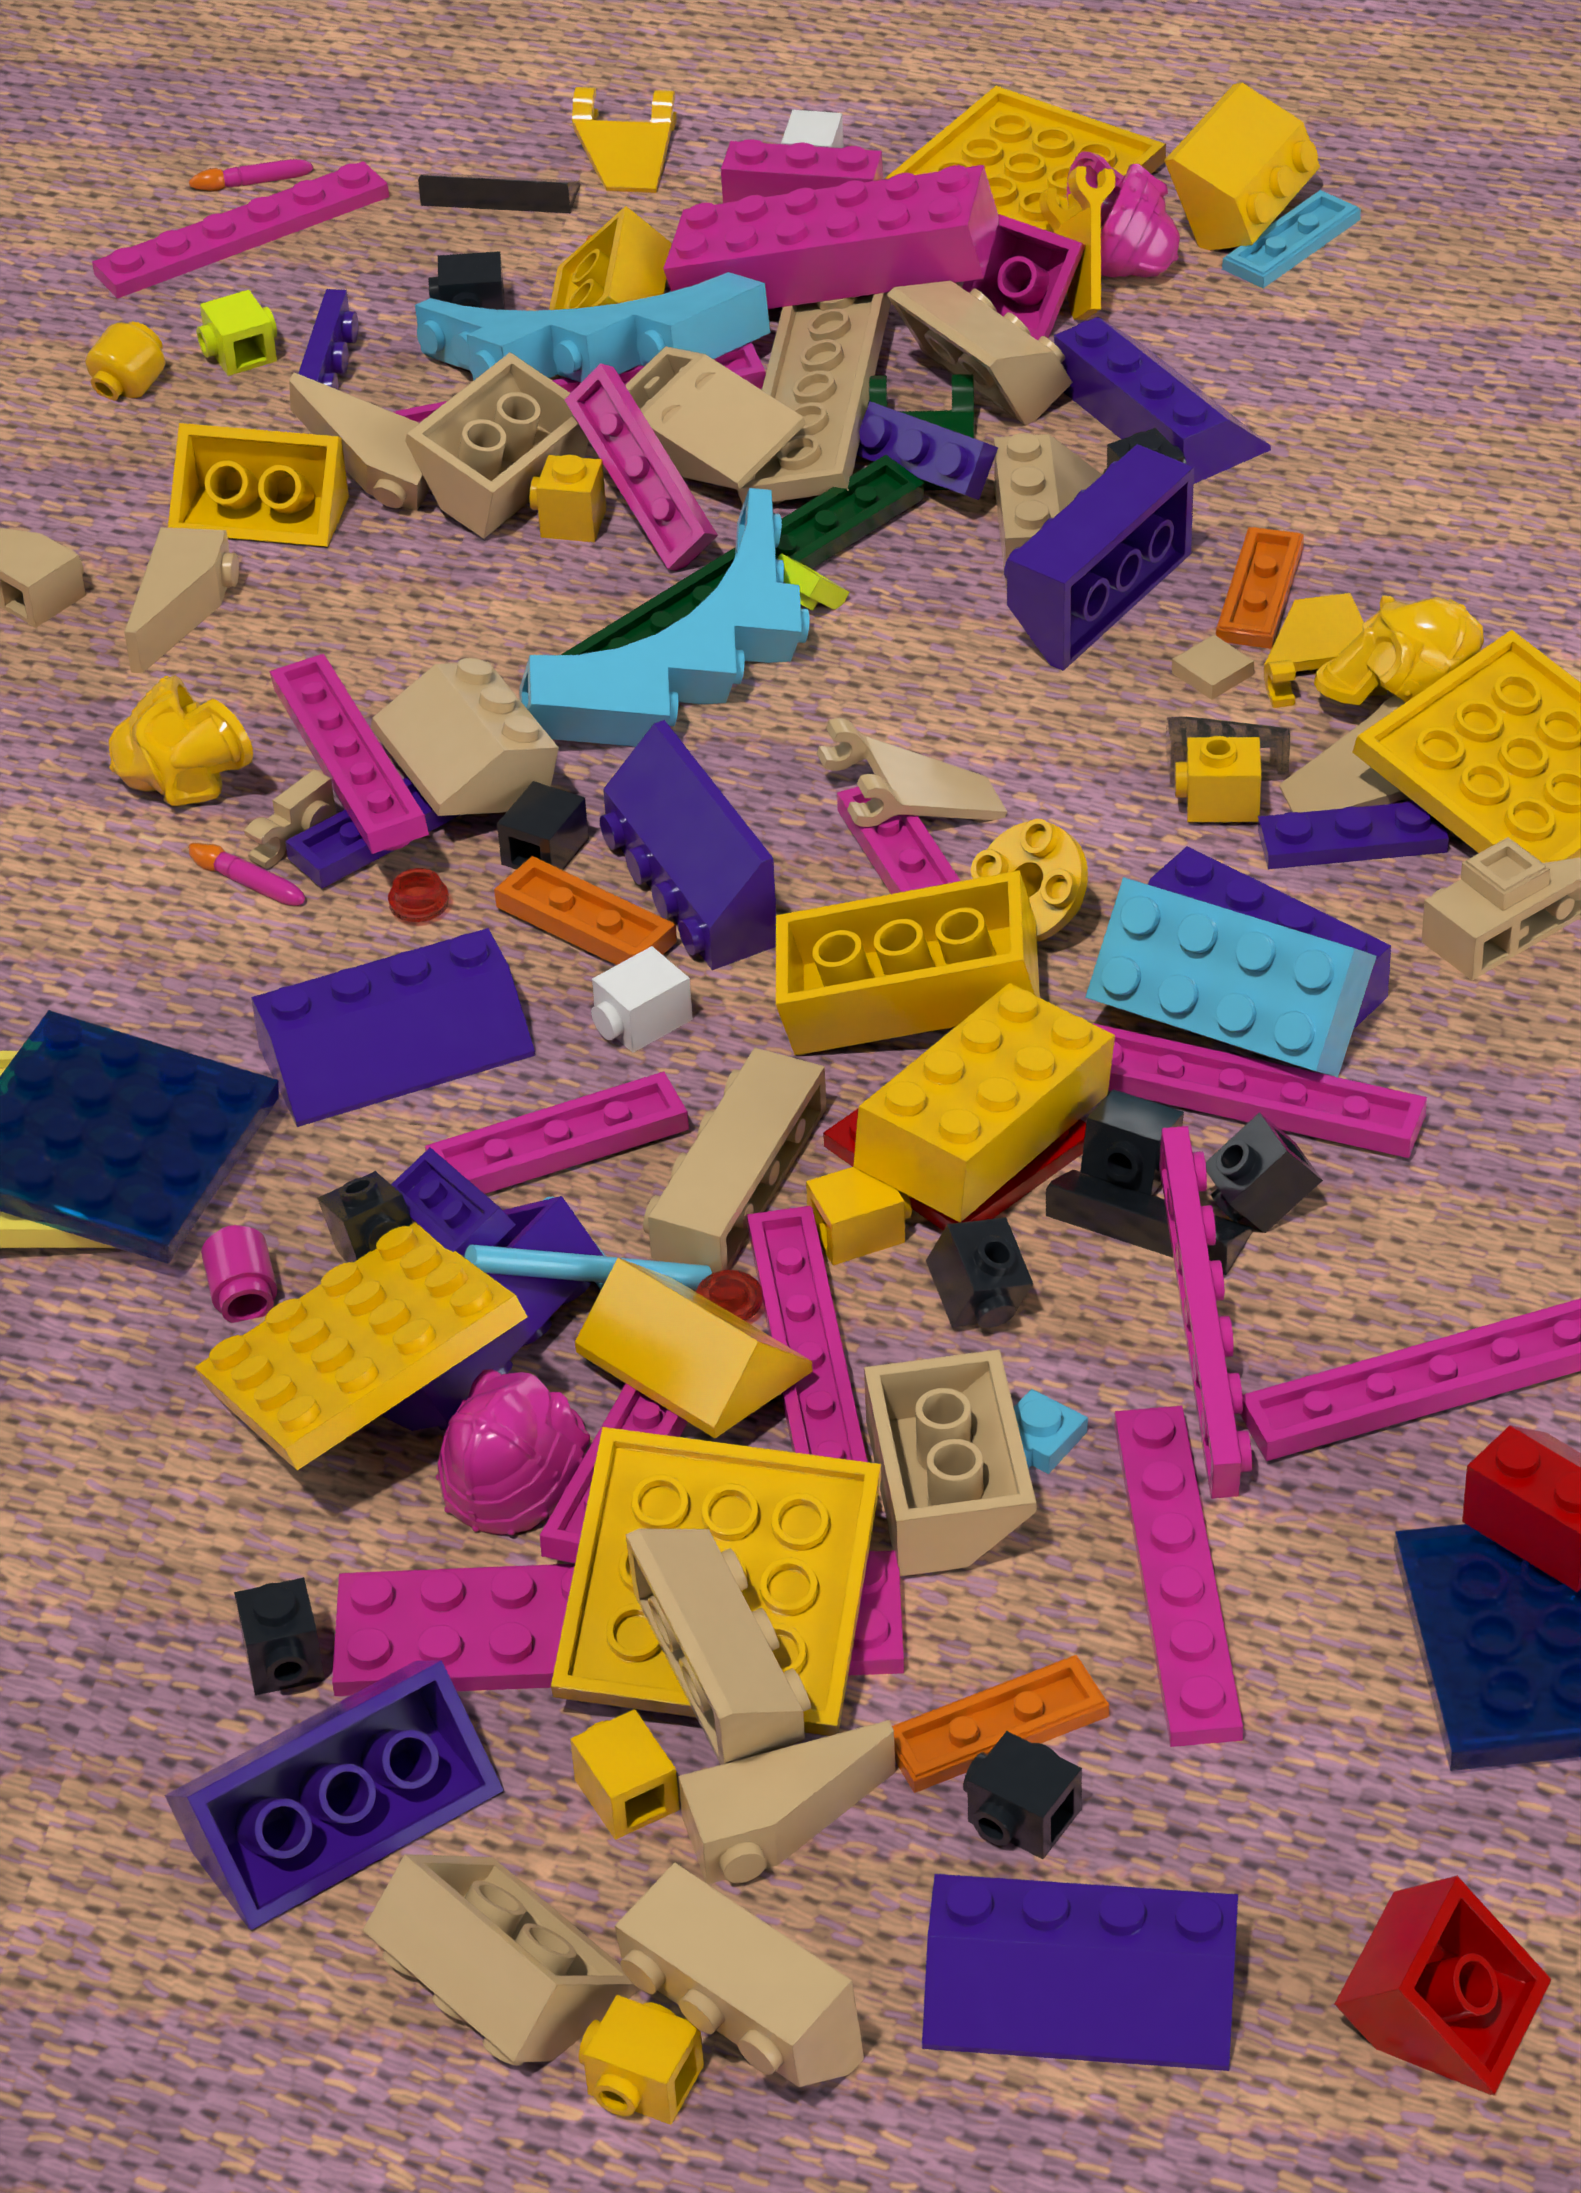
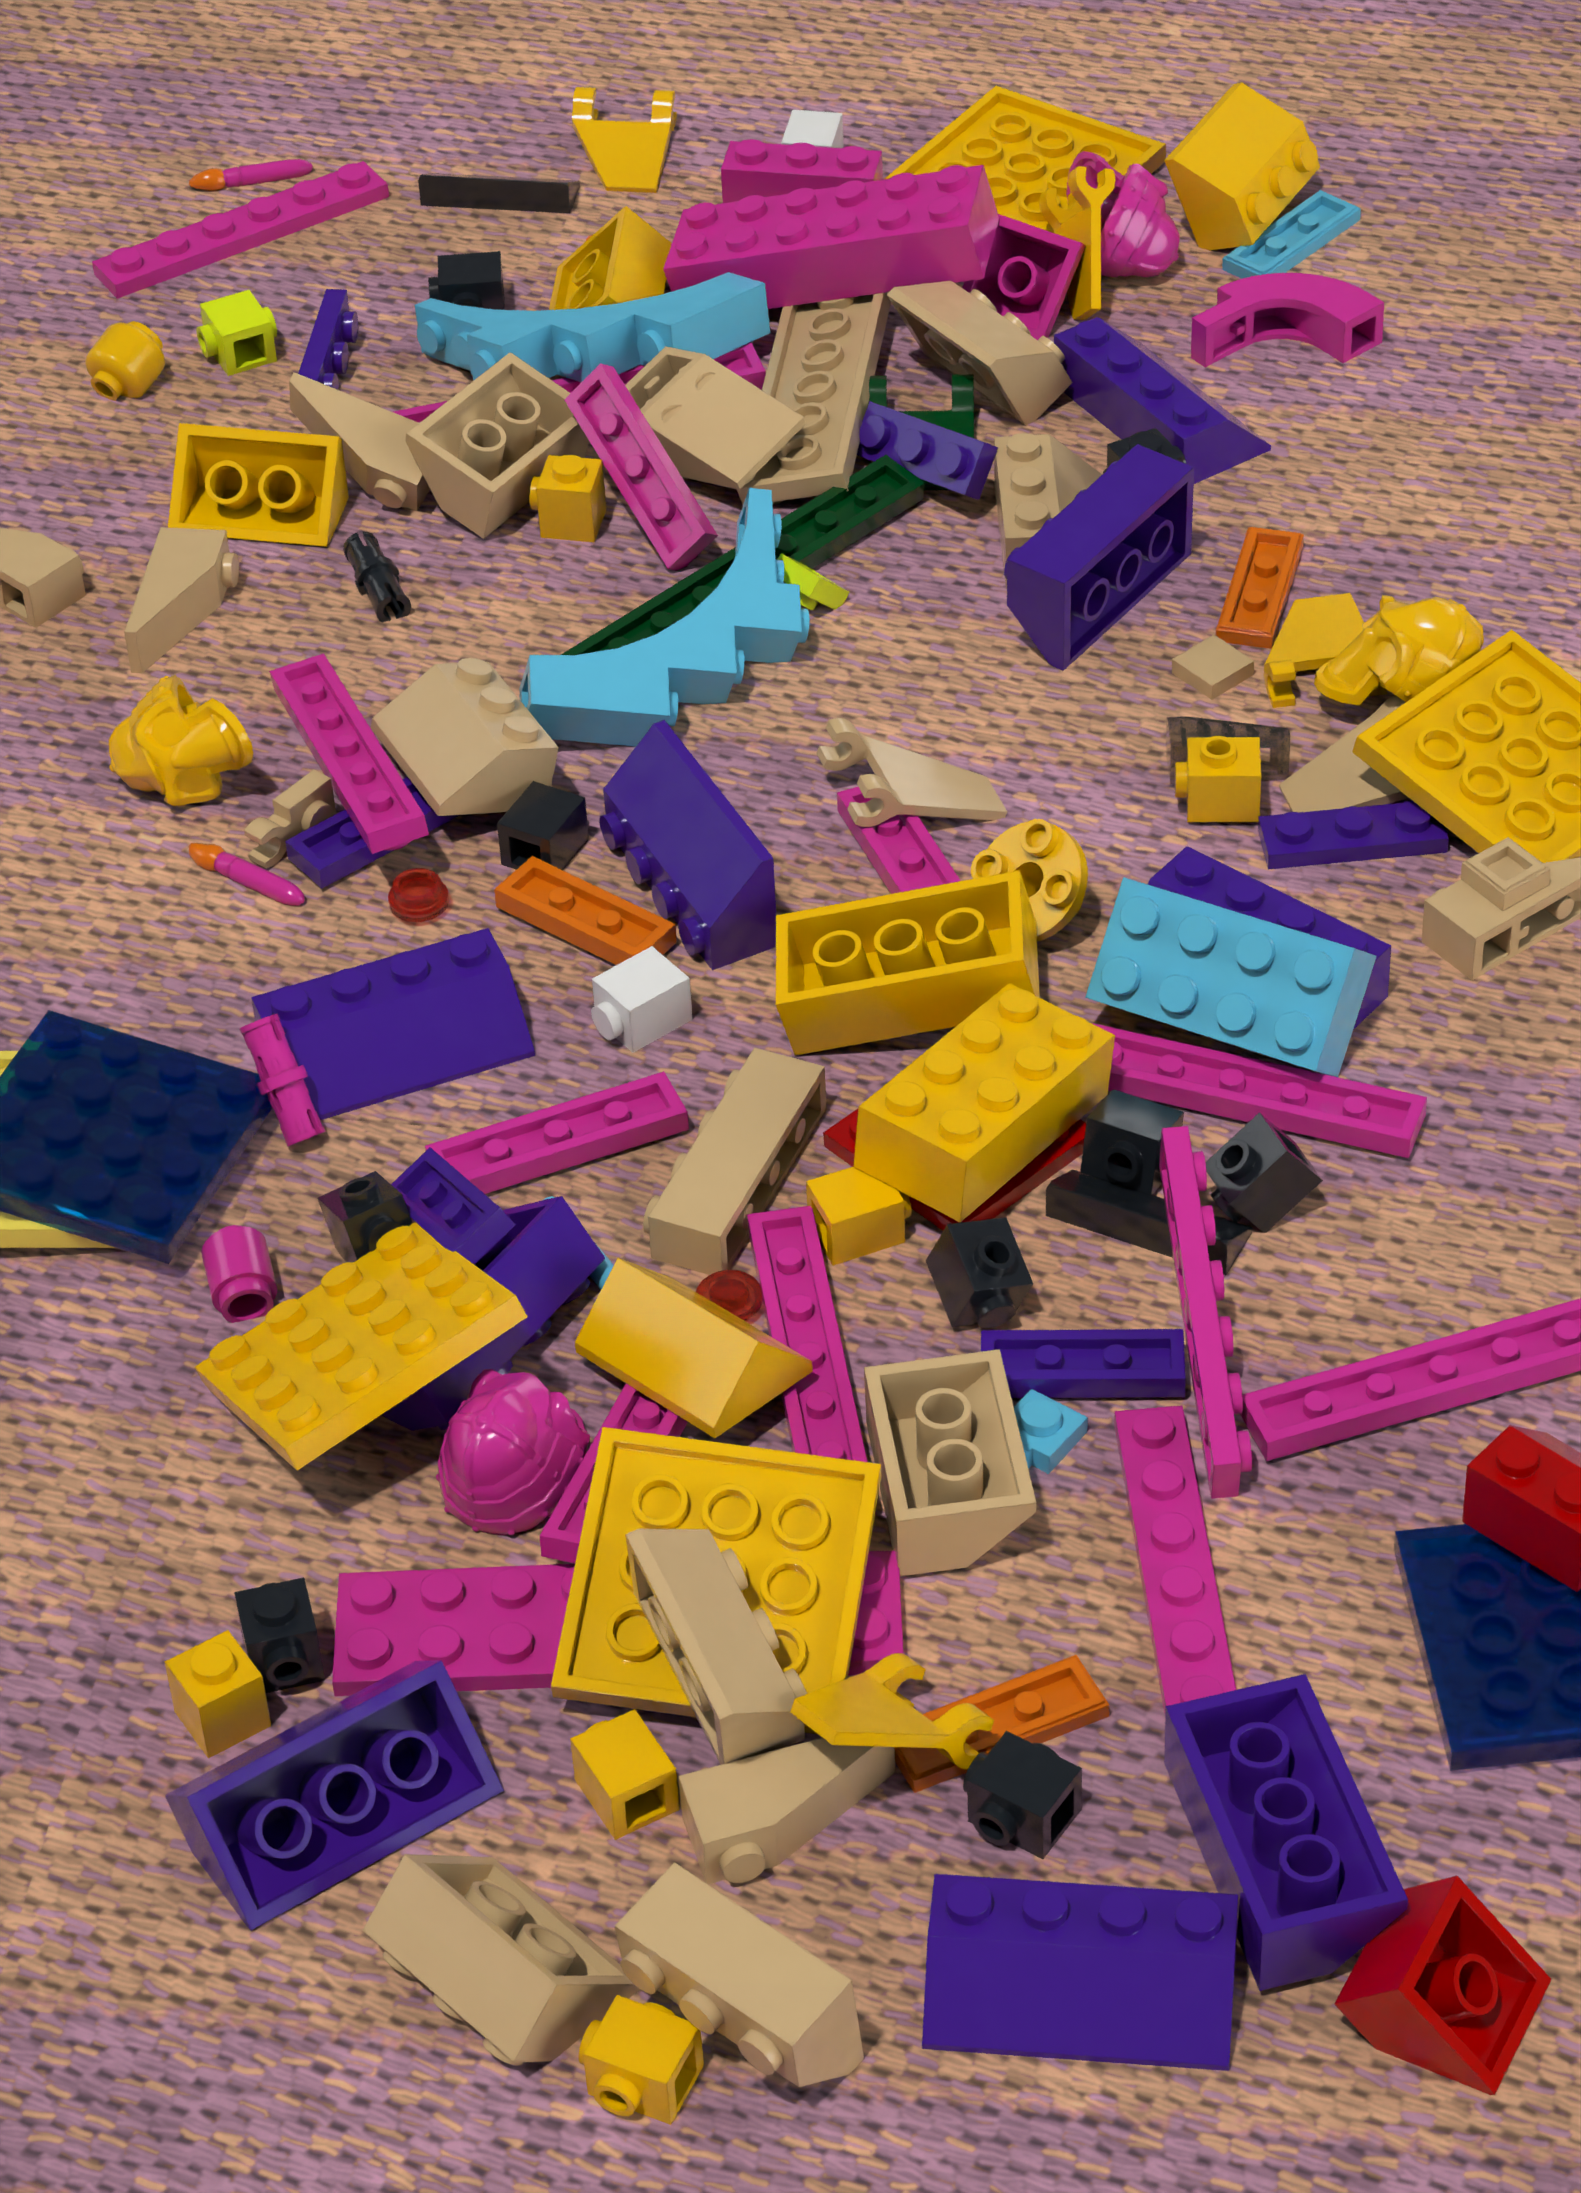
medium azure bar [465,1245,713,1291] -> none
none -> yellow brick [165,1630,271,1758]
none -> dark pink pin [239,1013,326,1147]
none -> black pin [343,531,411,623]
none -> yellow flag [790,1653,994,1769]
none -> dark purple plate [981,1329,1186,1398]
none -> dark purple slope [1164,1674,1408,1991]
none -> dark pink arch [1191,273,1384,367]

